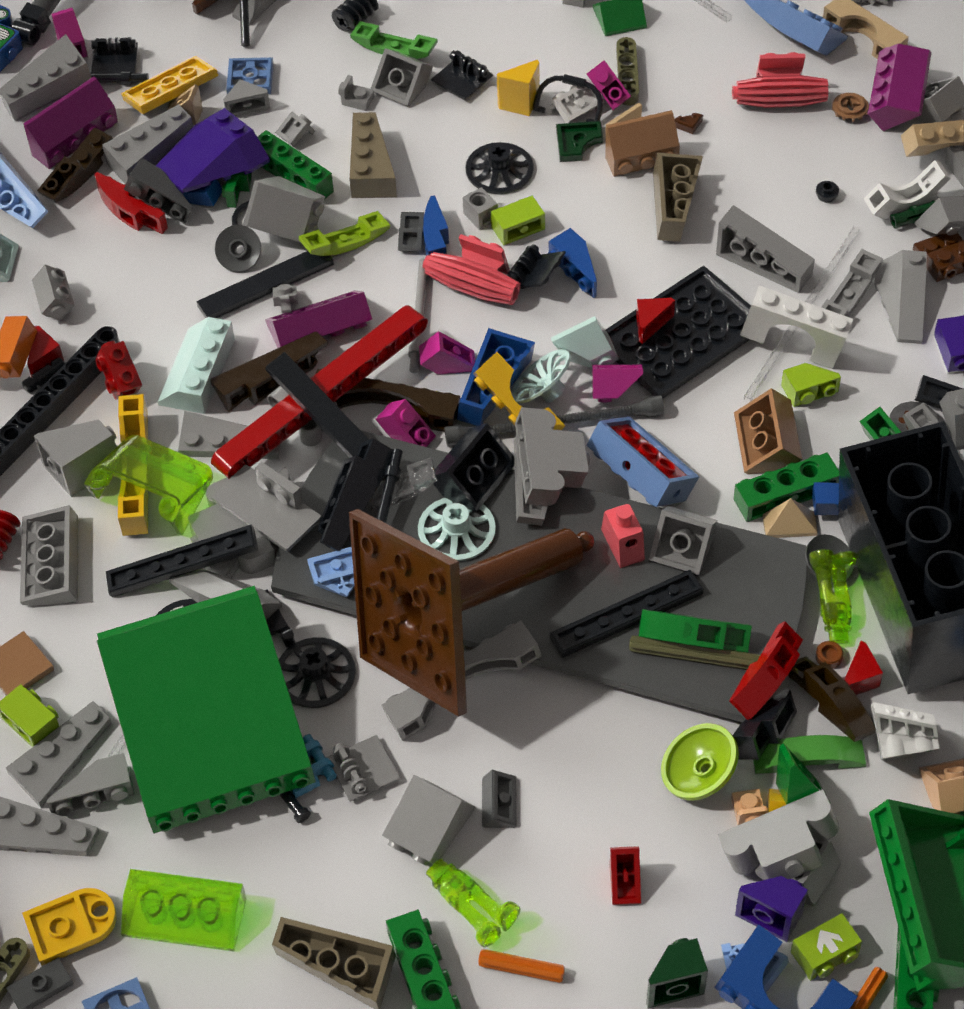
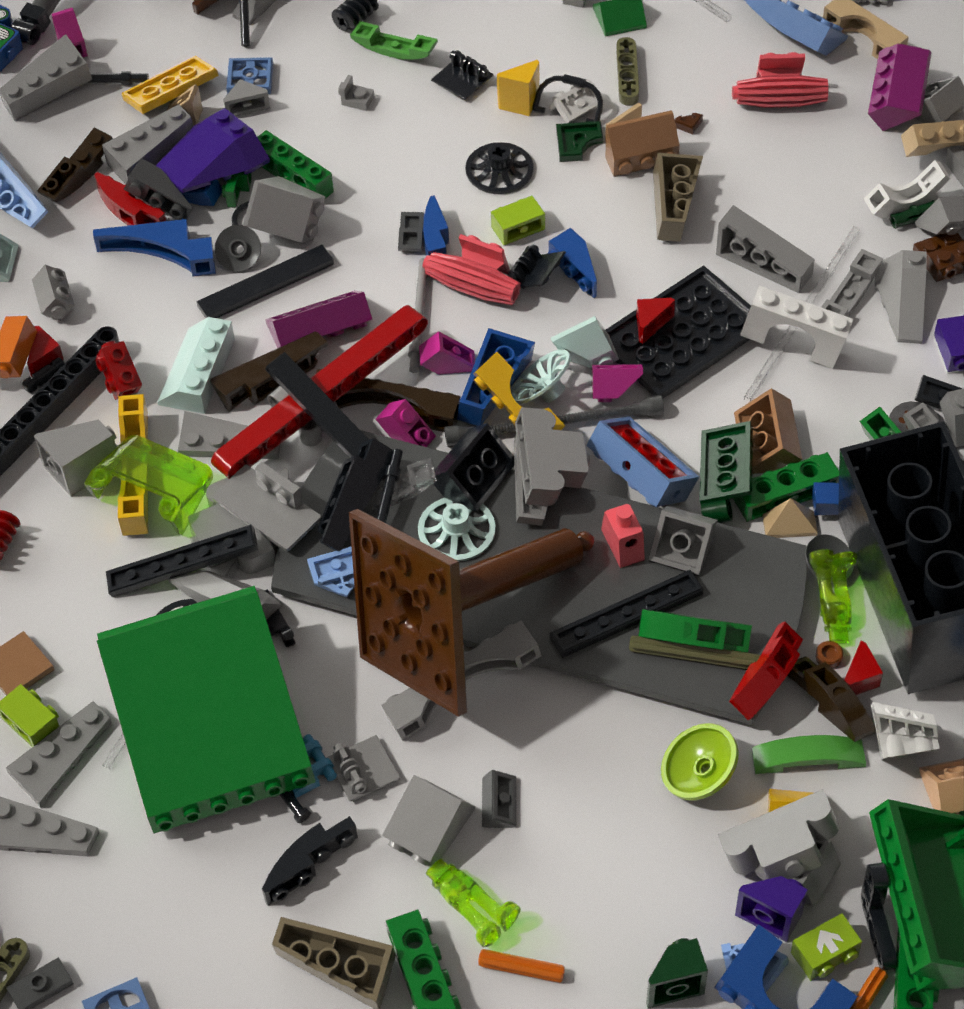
light grey slope [20,505,78,606] -> none
yellow plate [22,888,117,966] -> none
magenta slope [23,77,118,169] -> none
light grey slope [47,753,134,816] -> none
black hinge [91,37,138,74] -> none
clear neon green slope [121,869,247,952] -> none
light grey plate [273,284,298,313] -> none
light grey bracket [275,112,315,147] -> none
black wheel [279,637,356,708] -> none
lime slope [298,211,390,256] -> none
dark tan wedge [349,112,397,198] -> none
light grey slope [371,48,433,106] -> none
light grey brick [463,187,498,230] -> none
dark pink slope [587,60,631,110] -> none
red slope [609,846,641,905] -> none
light nougat bracket [731,789,768,825] -> none
black slope [732,689,797,760] -> none
green slope [776,743,831,805] -> none
lime slope [781,363,841,407] -> none
black plate [815,181,839,203] -> none
medium nougat gear [832,93,869,122] -> none
none -> blue arch [93,219,216,276]
none -> black slope [262,816,358,906]
none -> dark green hinge [699,421,753,523]
none -> black beam [861,862,897,970]

